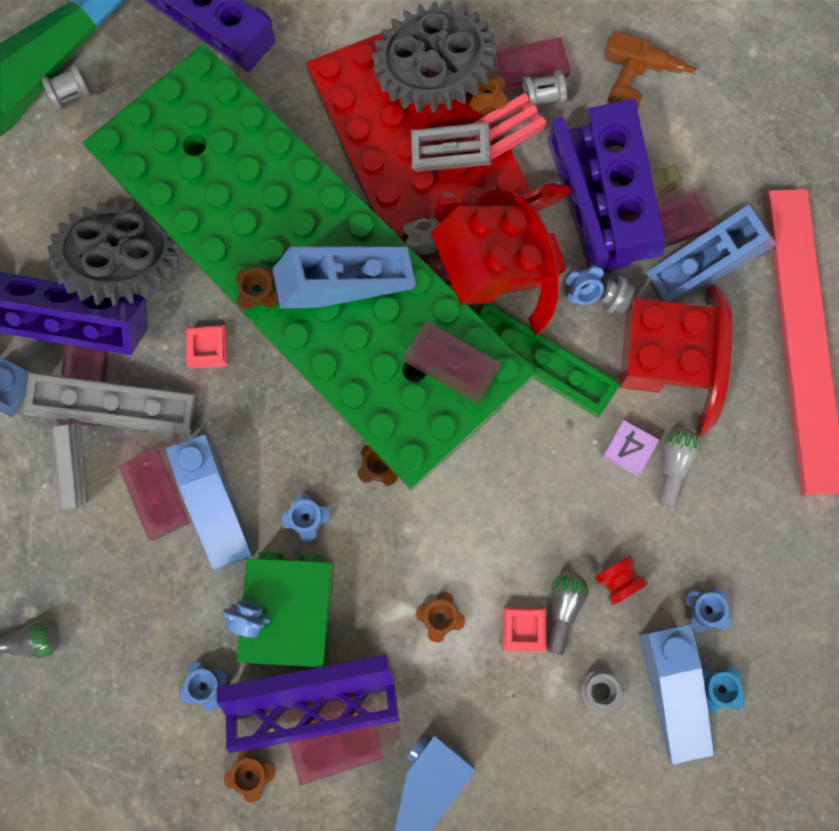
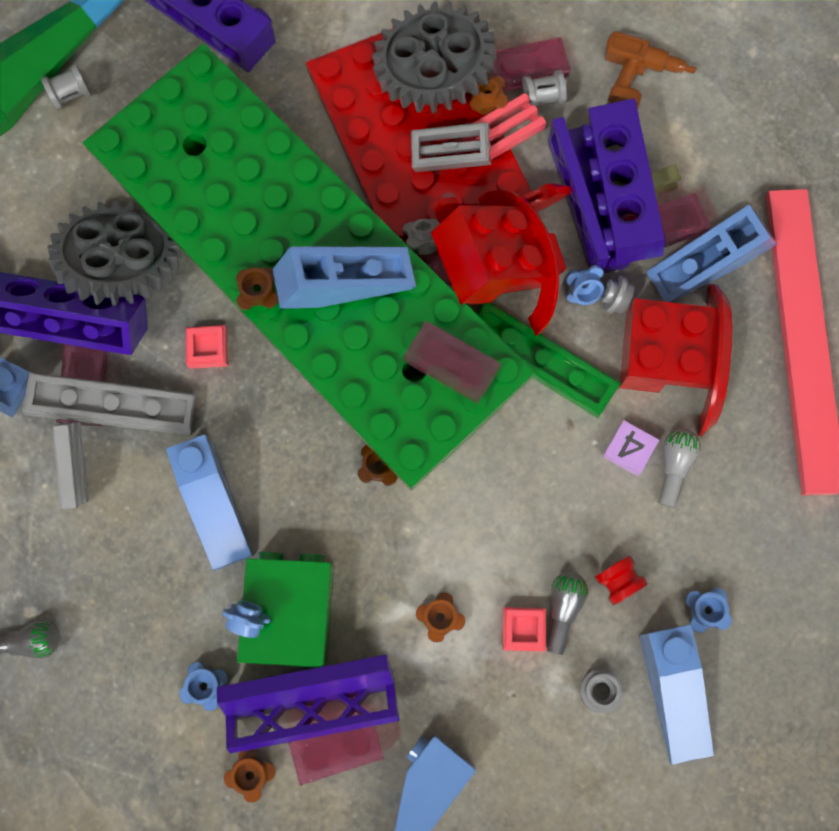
clear pink plate [118,448,190,541] -> none
medium blue plate [281,493,330,542] -> none
dark azure plate [702,667,745,712] -> none

